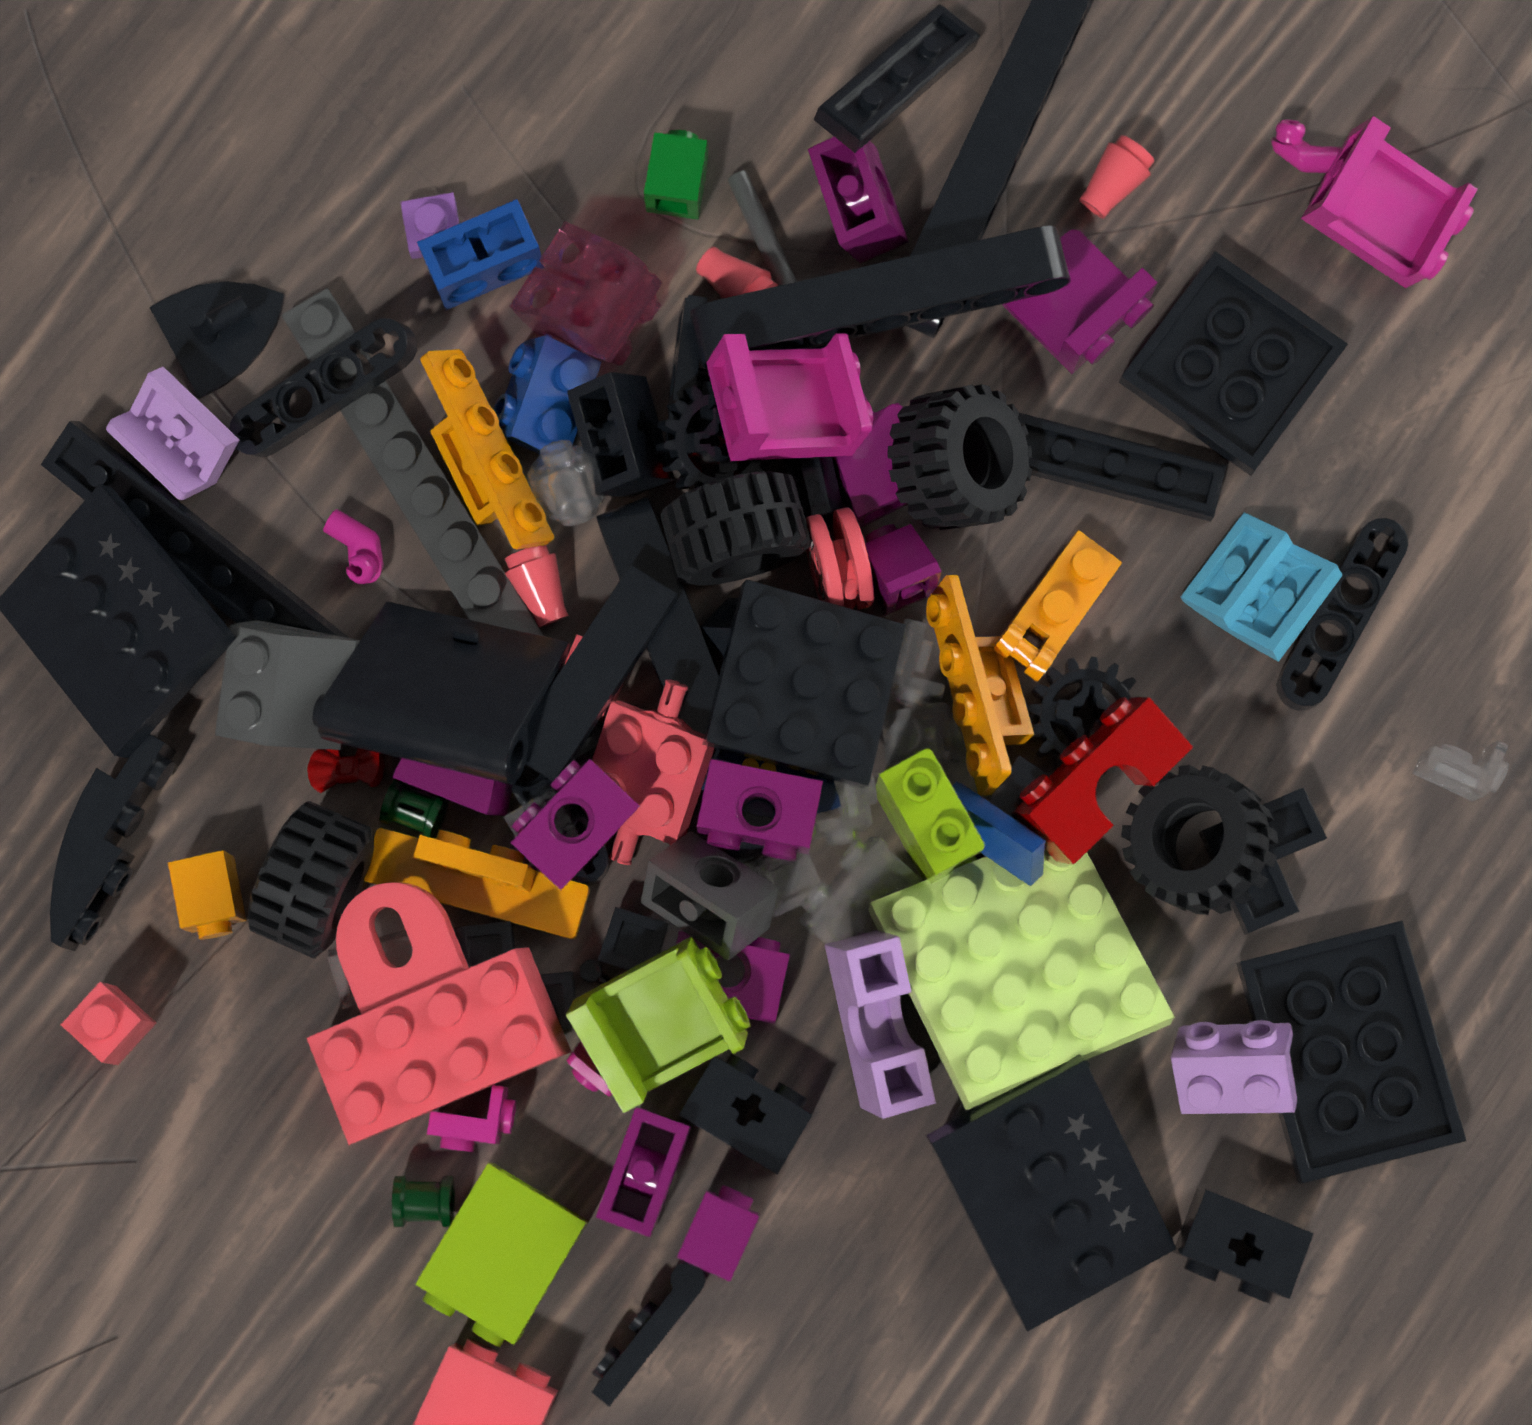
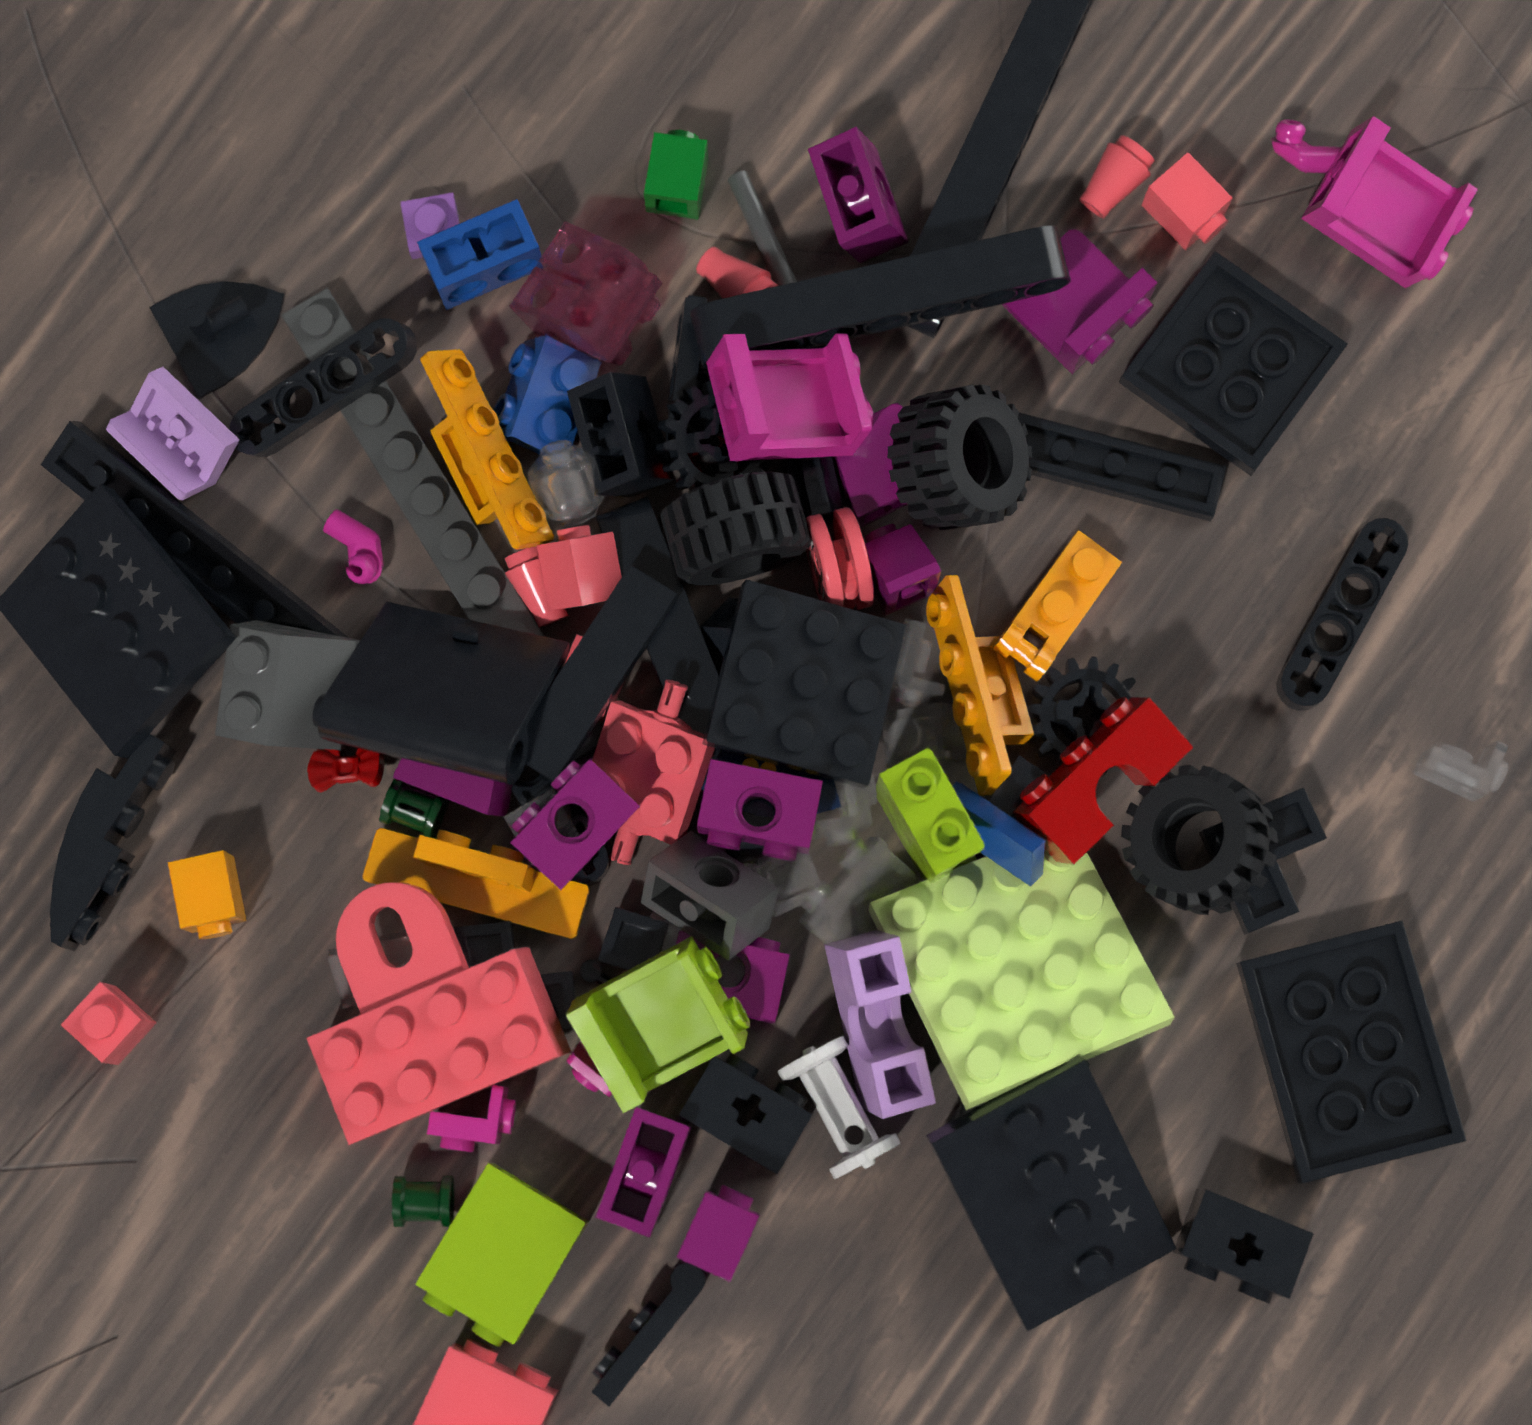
black tyre [248,801,374,958] -> none
black tile [813,4,981,153] -> none
lavender bracket [1171,1020,1297,1114] -> none
medium azure slope [1181,512,1343,662] -> none
none -> coral brick [537,525,622,611]
none -> white hose [777,1036,901,1179]
none -> coral brick [1142,152,1233,250]

